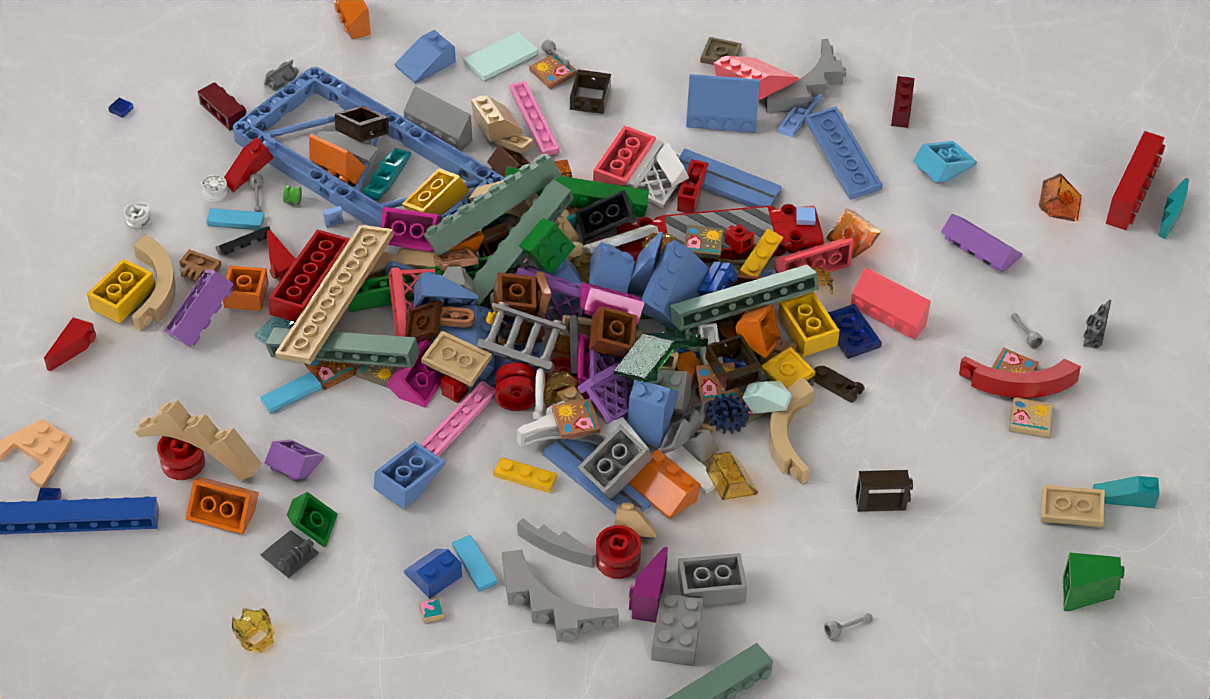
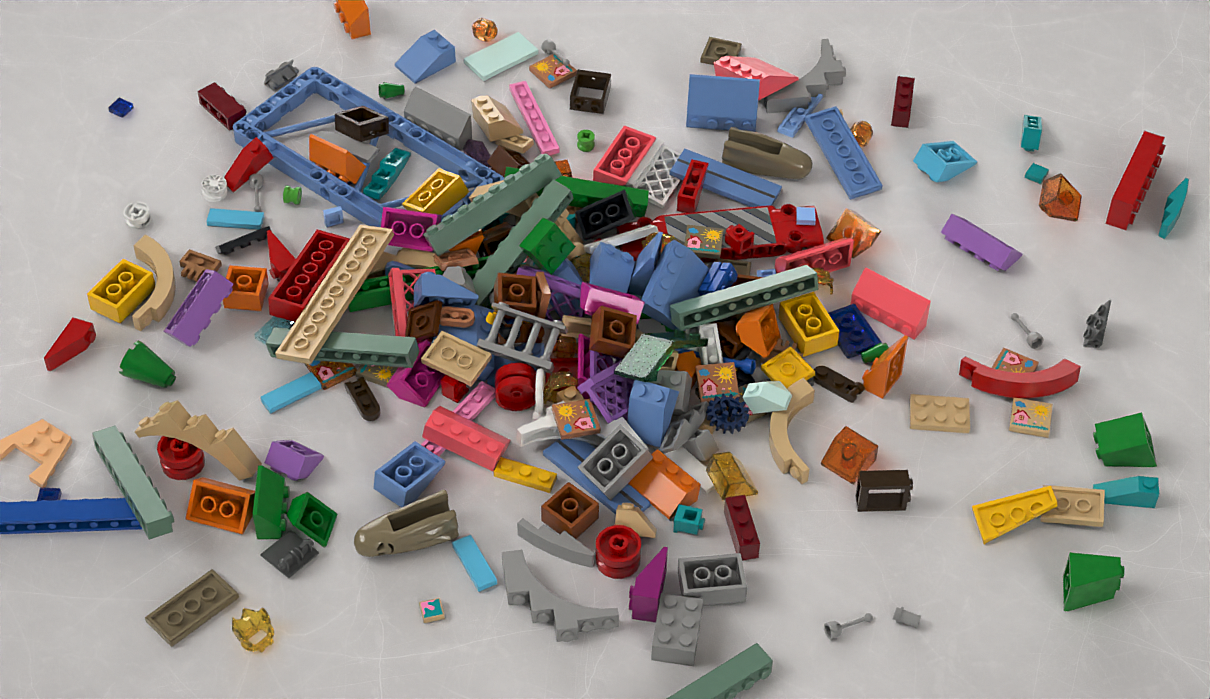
blue slope [404,548,462,599] -> none
dark grey tile [569,315,579,375] -> none
white slope [655,142,689,186] -> none
dark brown window [705,334,762,391] -> none
yellow plate [739,228,783,277] -> none
none -> sand green brick [92,426,174,540]
none -> green cone [119,340,176,388]
none -> dark tan tile [145,569,239,647]
none -> green slope [253,465,290,539]
none -> dark brown plate [344,377,381,421]
none -> dark tan piece [354,489,459,557]
none -> green cone [378,82,405,99]
none -> coral slope [422,406,511,472]
none -> clear purple slope [463,139,491,168]
none -> clear orange head [472,18,498,42]
none -> dark orange brick [541,482,599,539]
none -> bright green wheel [577,130,595,152]
none -> teal brick [673,504,705,535]
none -> dark tan piece [722,127,813,179]
none -> dark red brick [724,495,760,561]
none -> clear orange slope [821,426,878,485]
none -> clear orange head [850,121,873,147]
none -> green cone [861,342,889,364]
none -> orange slope [862,335,908,399]
none -> light grey pin [893,607,921,628]
none -> tan plate [910,394,970,433]
none -> yellow wing [972,485,1057,544]
none -> teal slope [1021,115,1042,151]
none -> teal tile [1024,163,1049,184]
none -> green slope [1093,412,1157,467]

